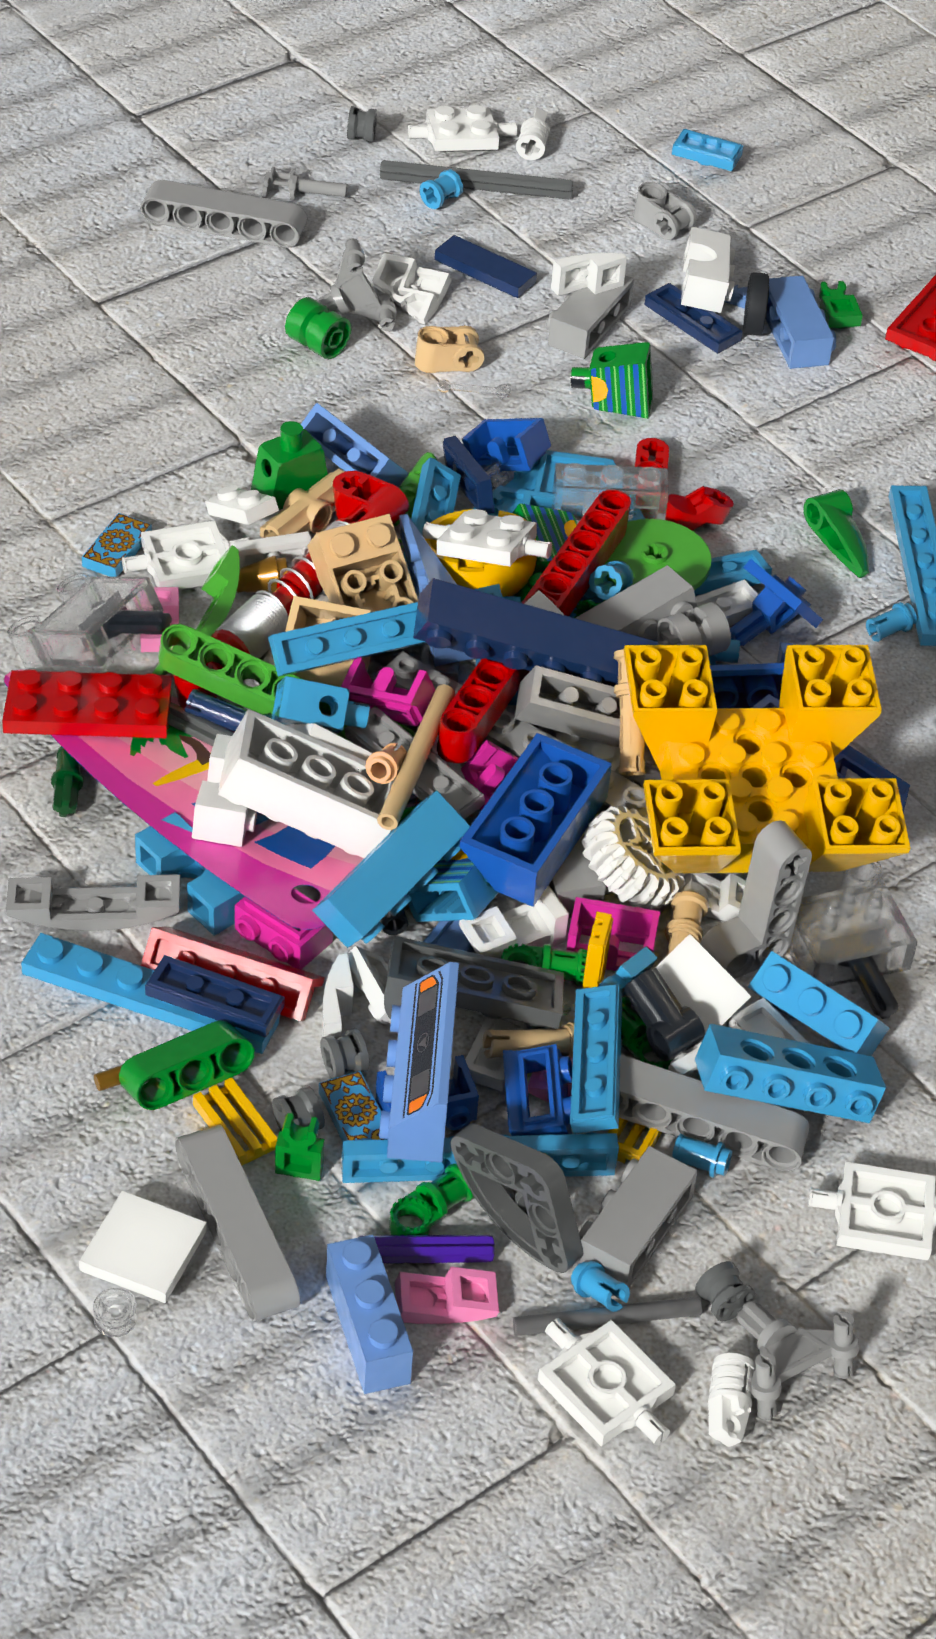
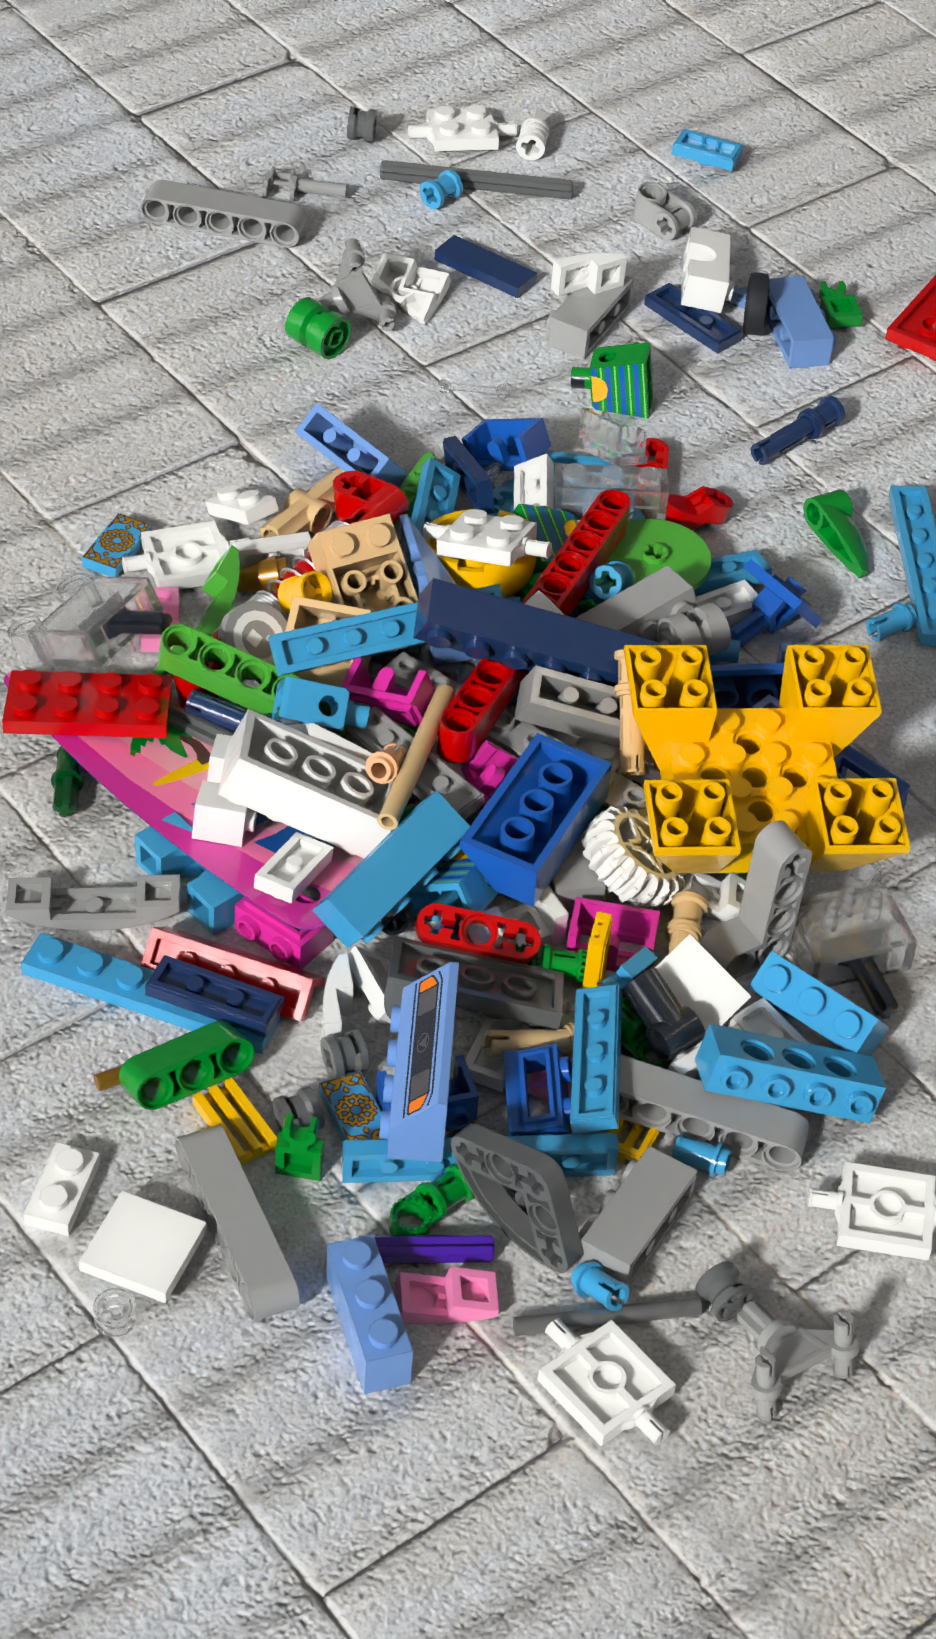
green torso [251,421,328,510] -> none
tan piece [414,325,484,373] -> none
white hinge [708,1353,756,1447] -> none
none -> white plate [23,1142,100,1236]
none -> light grey tile [218,601,287,681]
none -> white plate [254,832,334,904]
none -> yellow wheel [278,571,332,614]
none -> red beam [415,903,541,964]
none -> white plate [514,453,554,510]
none -> clear hinge [578,408,648,466]
none -> dark blue pin [751,395,845,465]

